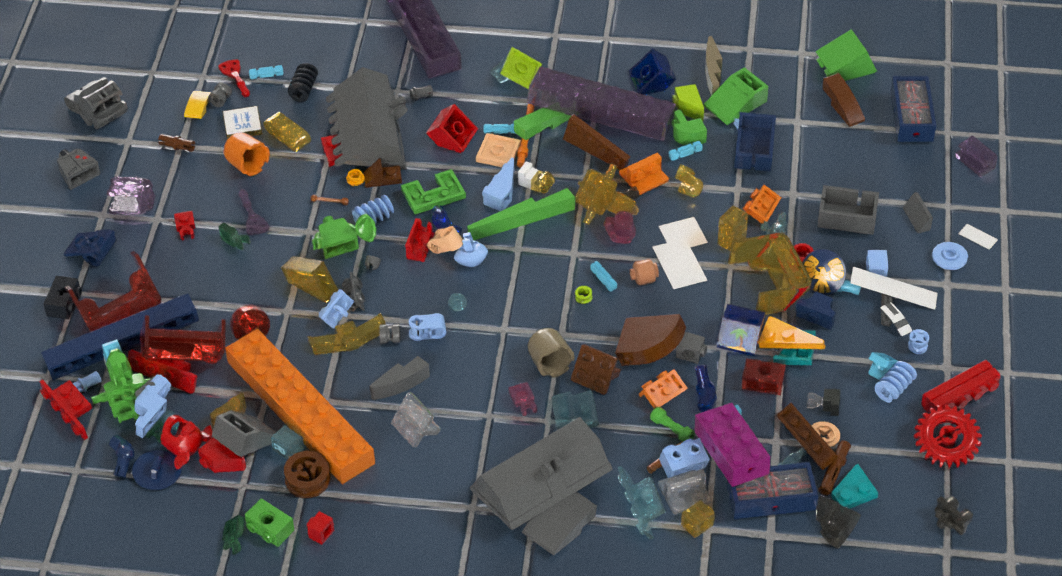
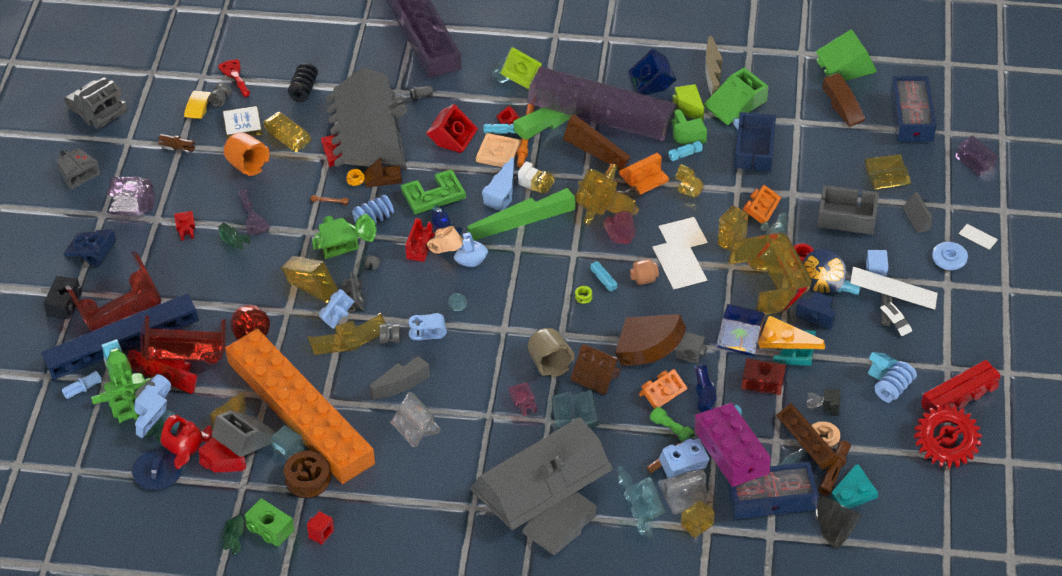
red bracket [39,380,92,440] -> none
dark blue arm [109,435,135,478] -> none
medium azure axle [249,65,284,79] -> none
light blue wheel [908,329,929,354] -> none
clear smoke hips [934,496,973,535] -> none
none -> red slope [496,105,520,125]
none -> clear yellow slope [865,154,911,189]

